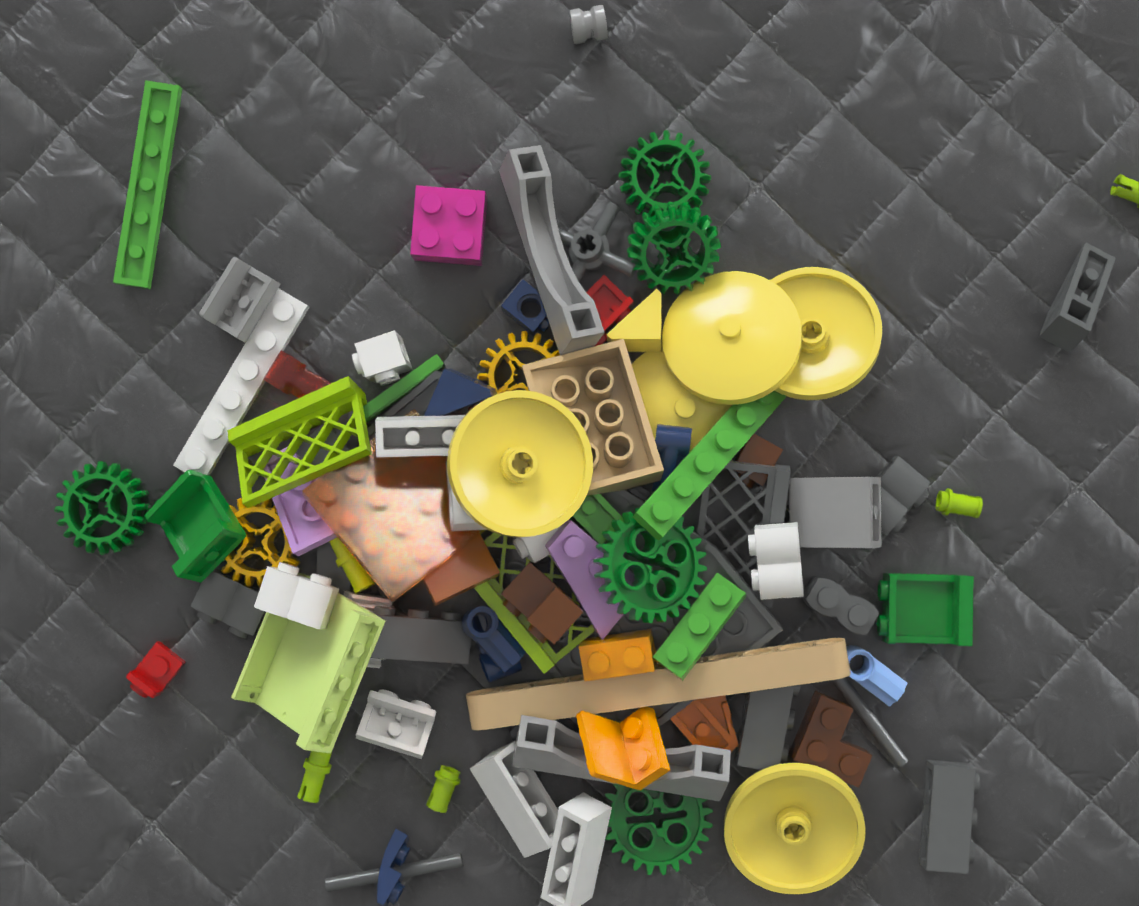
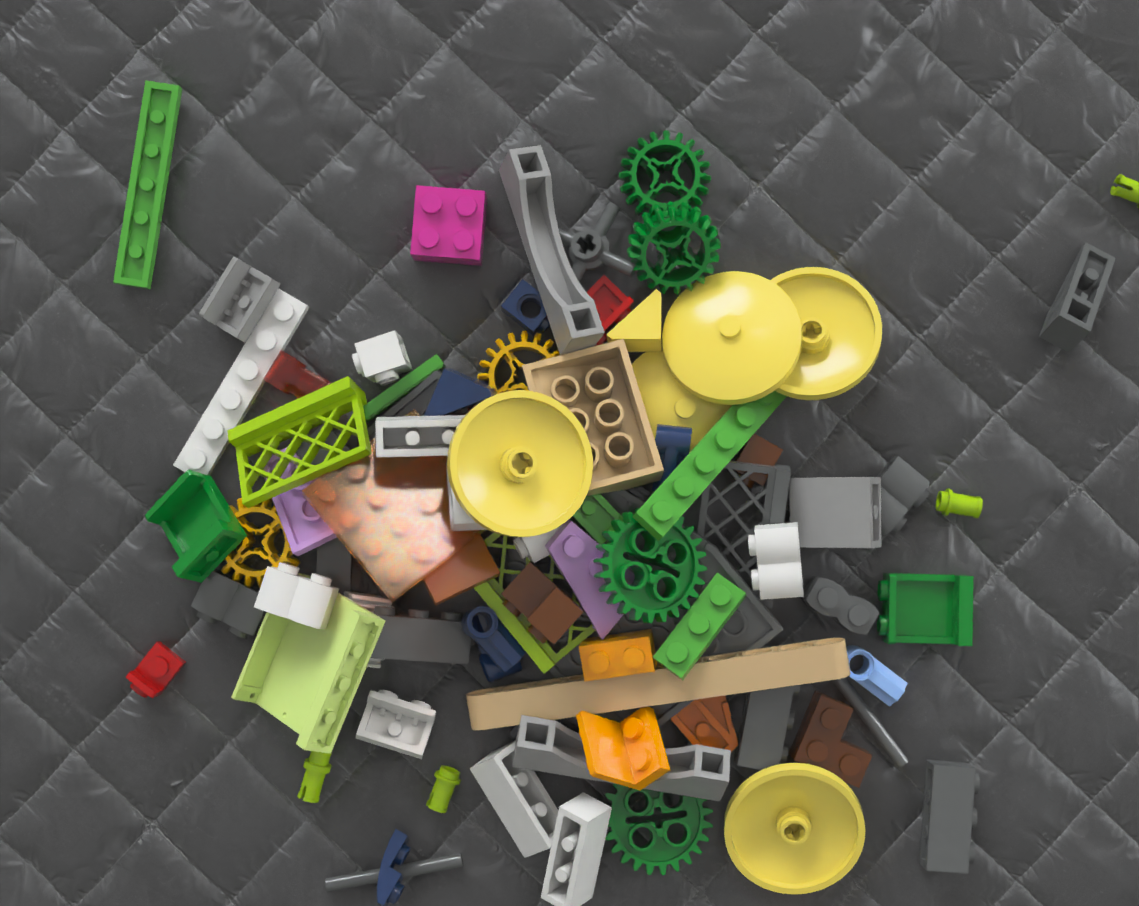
green gear [54,461,151,555] -> none
neon yellow pin [329,533,375,594] -> none
light grey wheel [569,5,608,44] -> none

